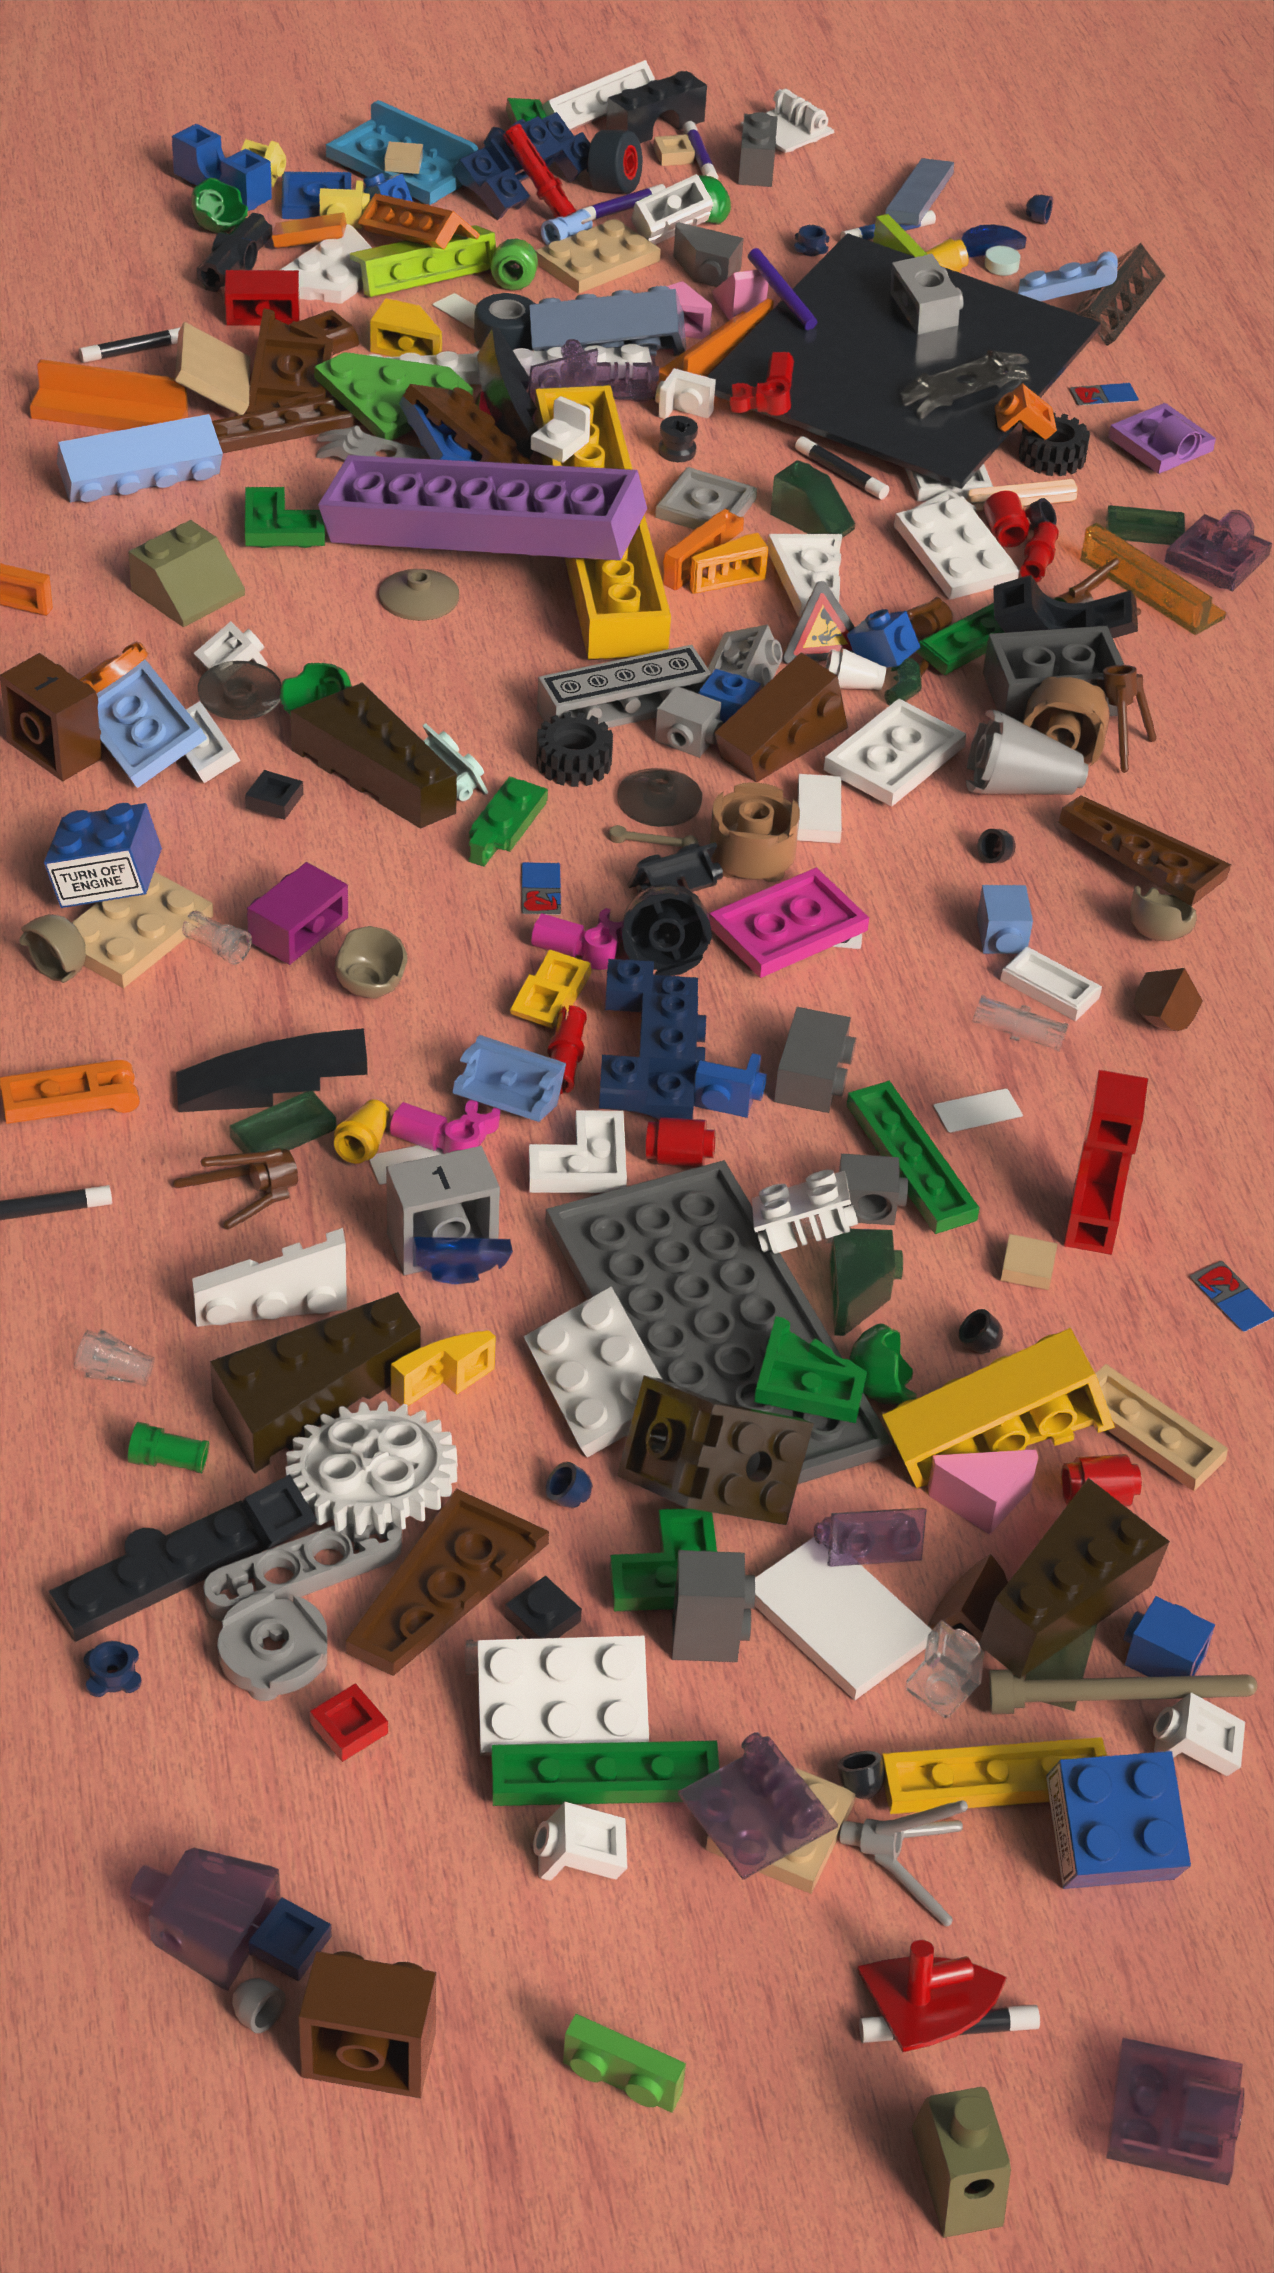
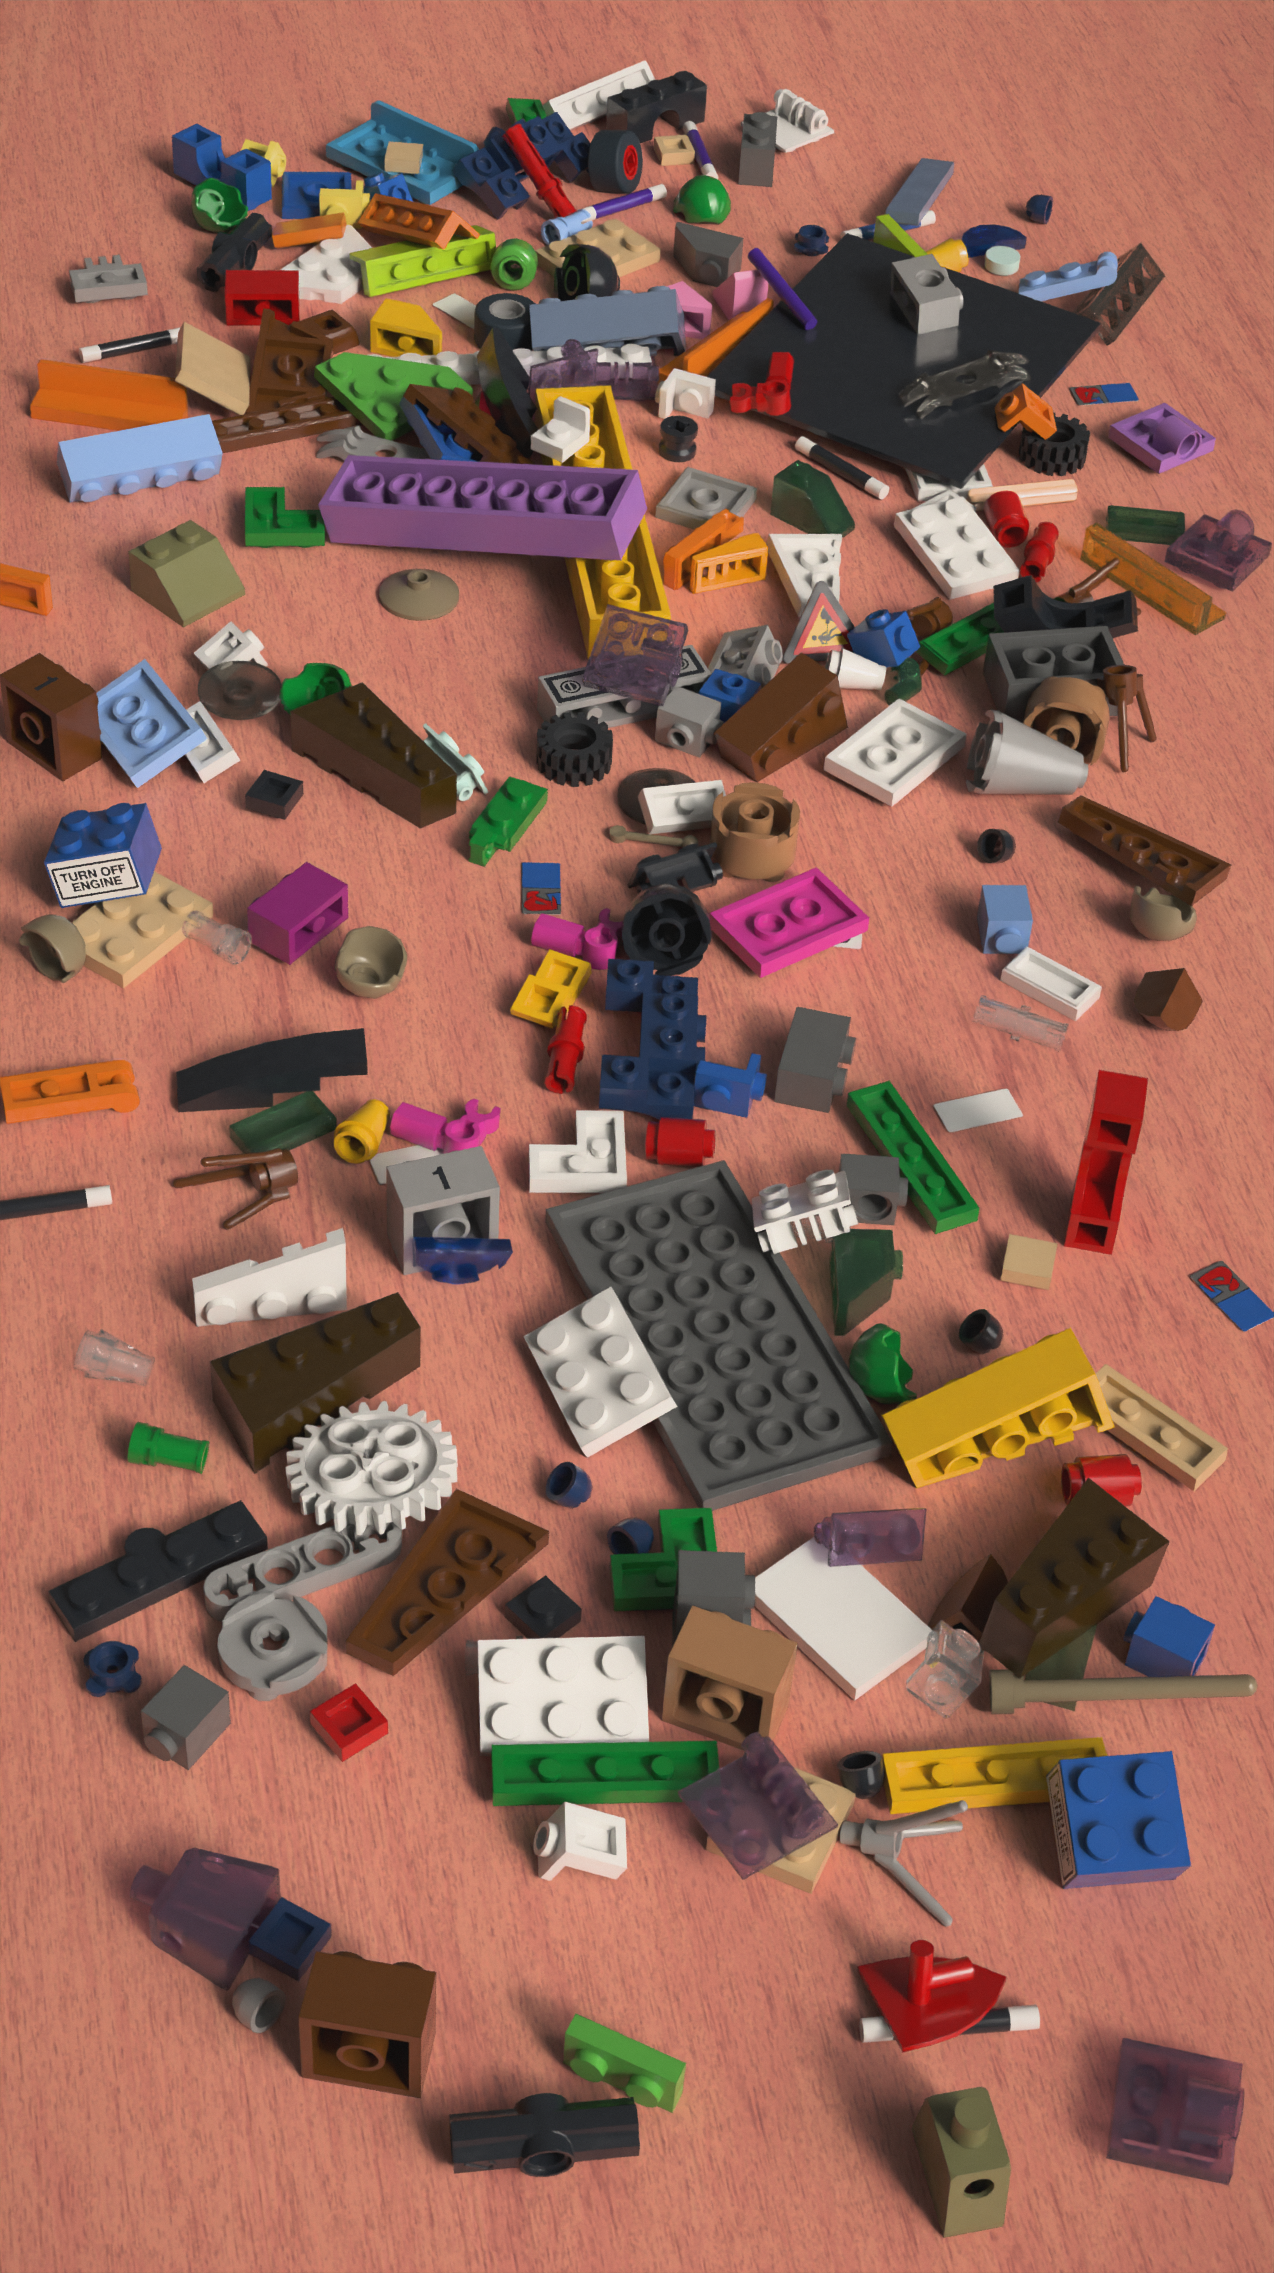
orange tile [79,641,149,694] -> none
black plate [240,1474,317,1550] -> none
yellow slope [391,1330,496,1406] -> none
medium blue hinge [452,1035,566,1122] -> none
dark brown bracket [617,1375,814,1525] -> none
white brick [631,174,713,245] -> none
green wing [754,1316,867,1423] -> none
white tile [797,774,842,843] -> none
bright pink slope [927,1449,1038,1534] -> none
black hinge [1025,498,1057,531] -> none
white bracket [1153,1693,1245,1776] -> none
none -> light grey hinge [69,255,148,303]
none -> dark grey brick [141,1665,231,1770]
none -> black piece [449,2093,640,2177]
none -> black cylinder [554,244,620,301]
none -> plate [582,604,689,706]
none -> dark blue hinge [607,1517,654,1554]
none -> white plate [638,780,726,835]
none -> medium nougat brick [662,1605,798,1756]

